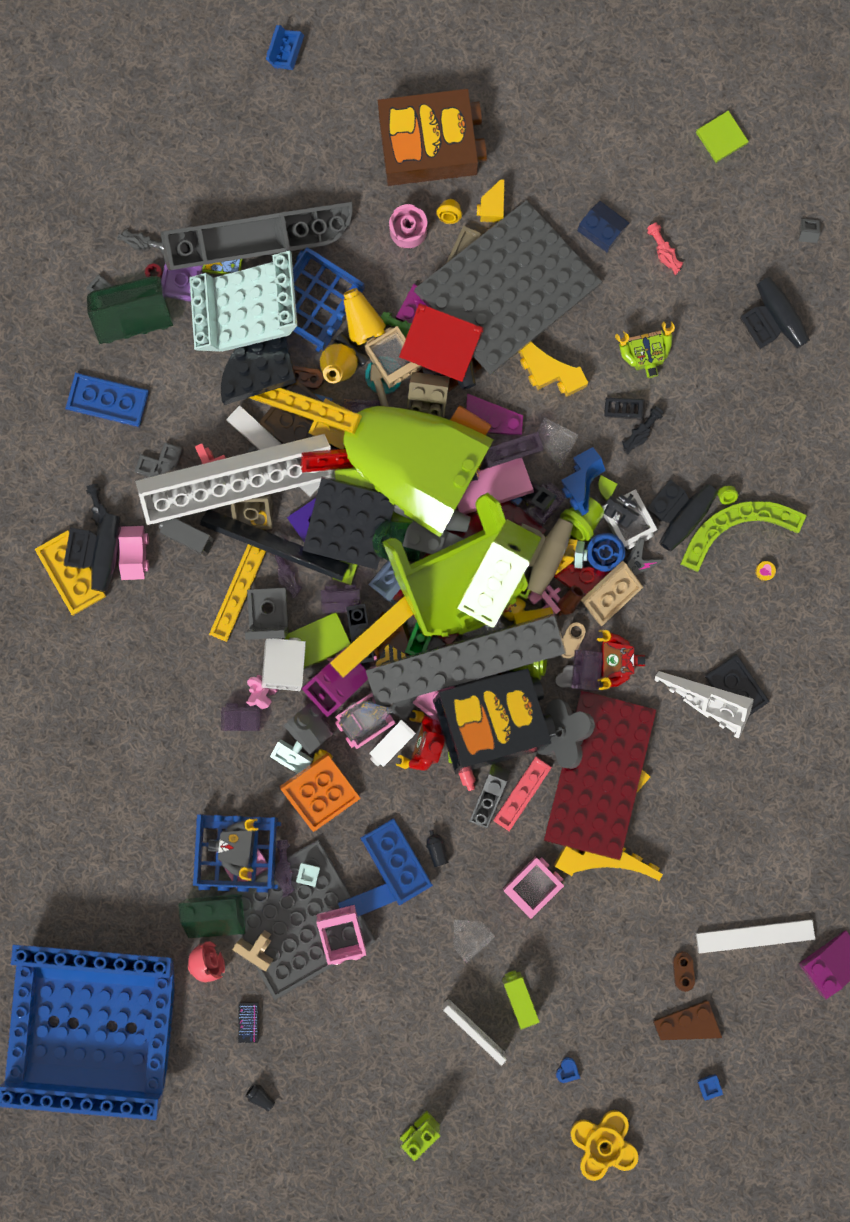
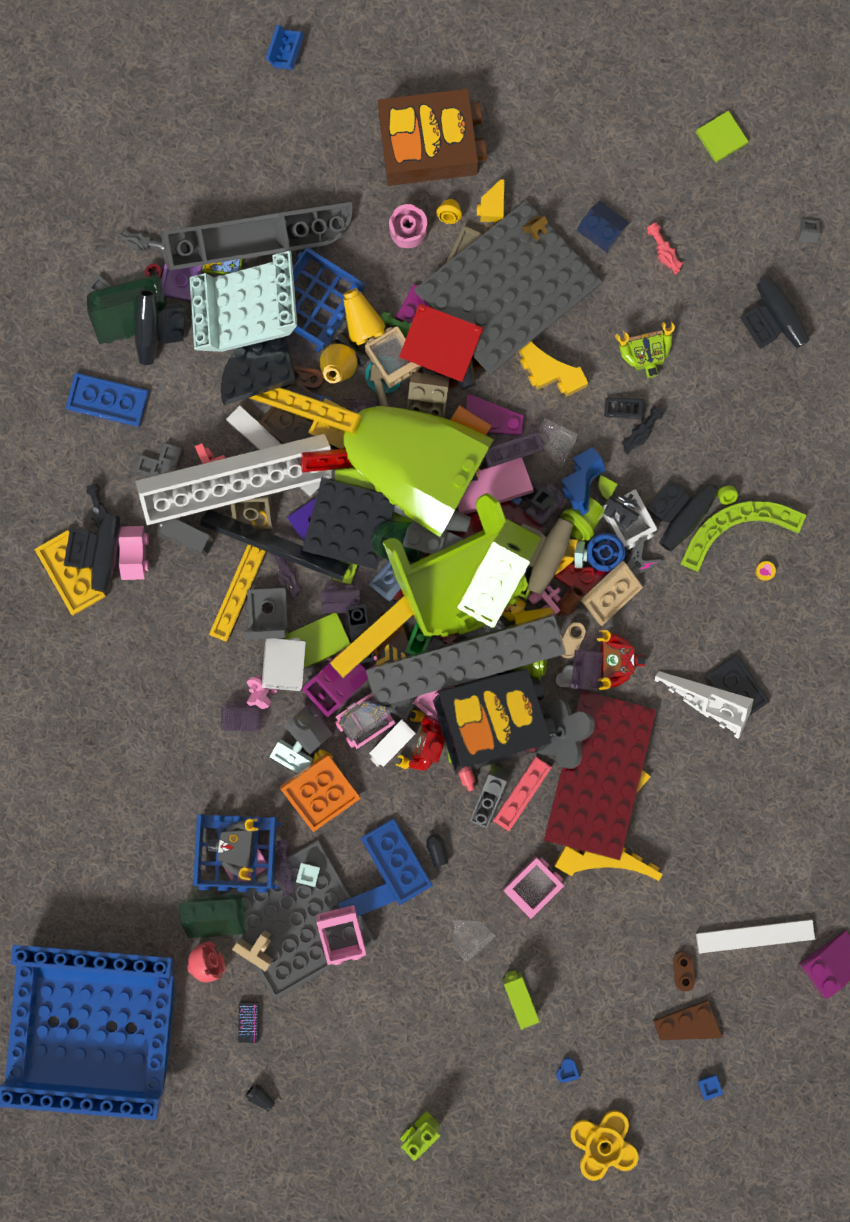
white tile [443,999,506,1066] -> none
none -> black plate [135,289,184,365]
none -> pearl gold tile [522,216,548,240]

